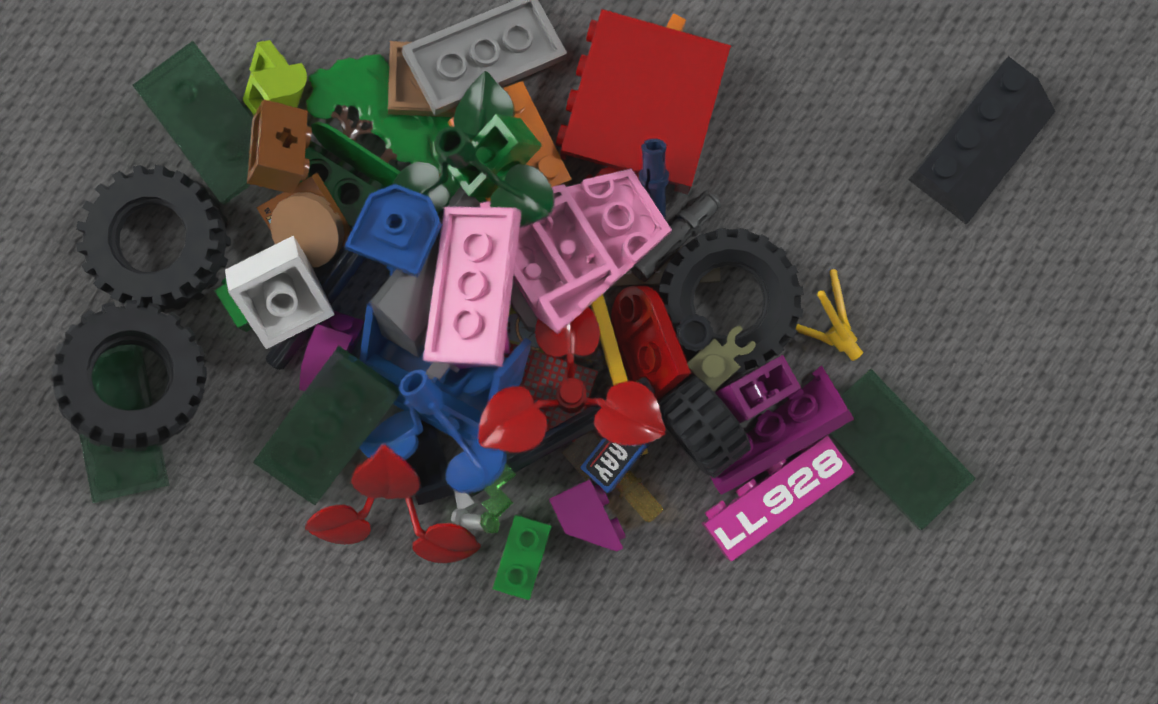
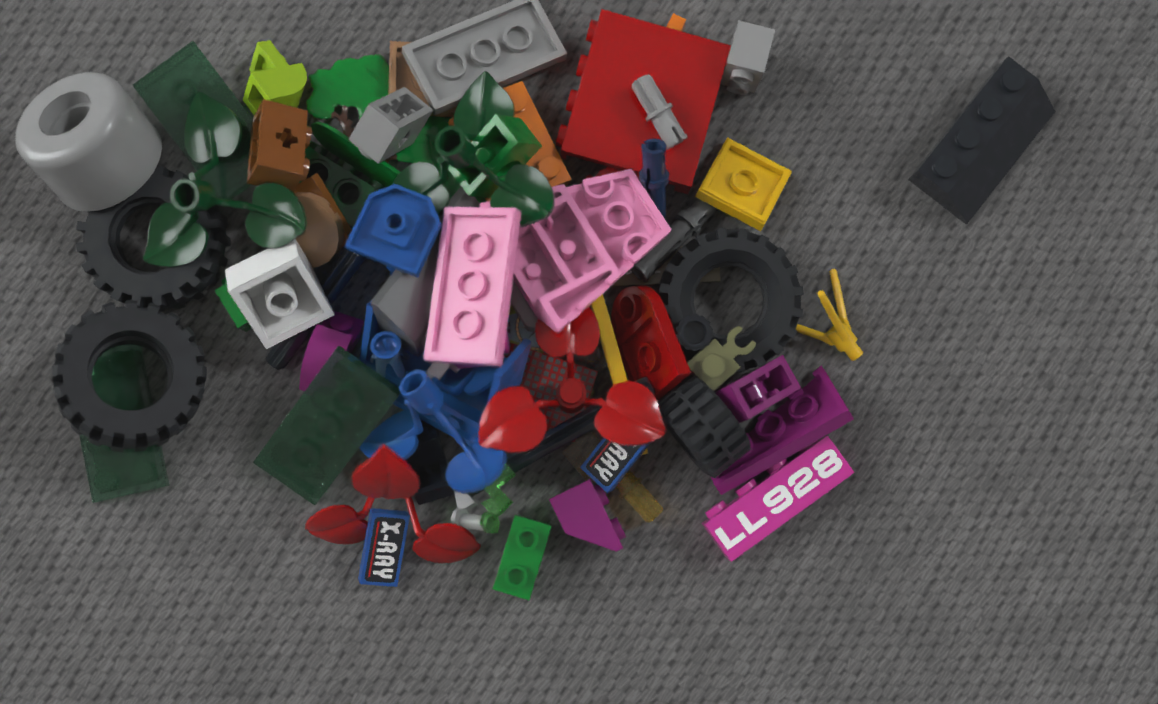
clear green plate [828,369,976,530] -> none
none -> light grey piece [15,72,162,211]
none -> dark green plant [143,92,307,267]
none -> light grey brick [348,87,433,164]
none -> tile [358,508,410,587]
none -> piece [370,331,410,380]
none -> light grey axle [632,75,688,150]
none -> yellow tile [695,137,792,231]
none -> light grey brick [720,20,775,95]

